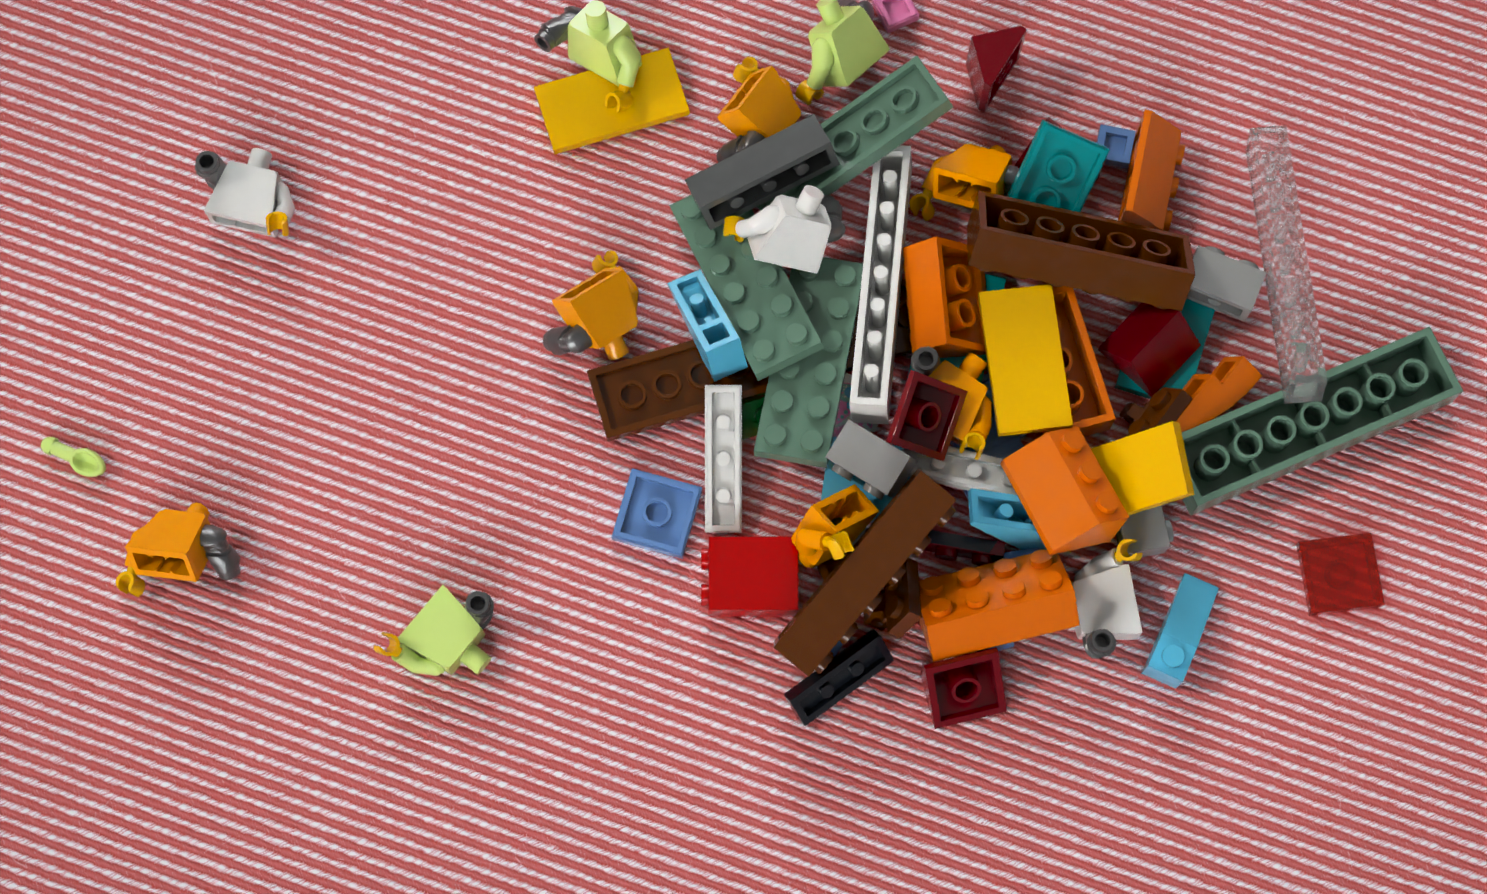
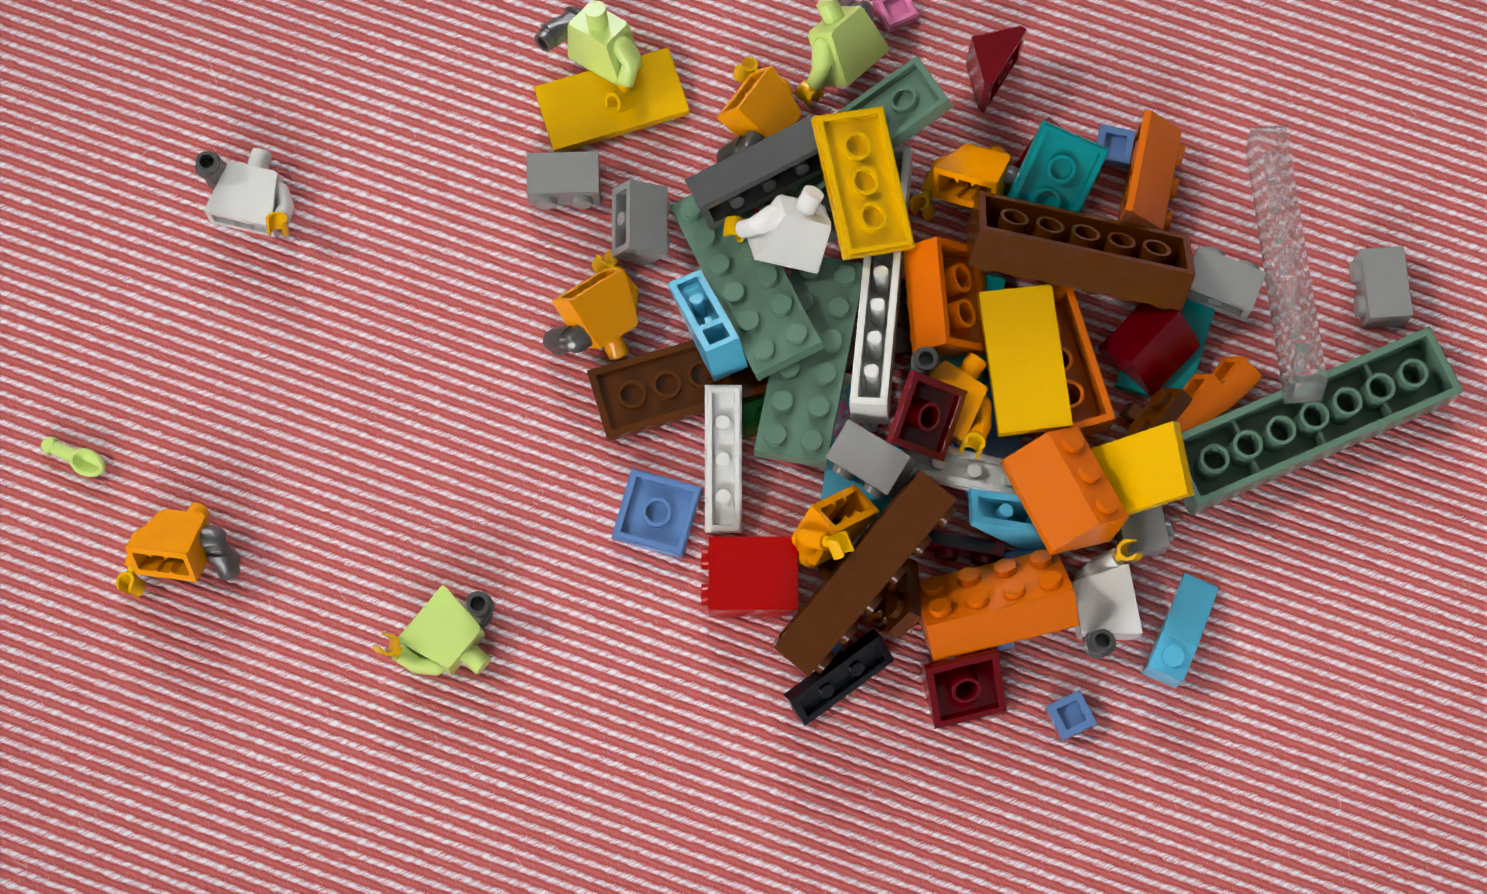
clear red tile [1296,533,1385,616] -> none
none -> light grey brick [527,151,601,210]
none -> light grey brick [612,179,670,265]
none -> yellow tile [811,106,915,261]
none -> medium blue plate [1045,690,1097,742]
none -> light grey brick [1349,246,1413,328]

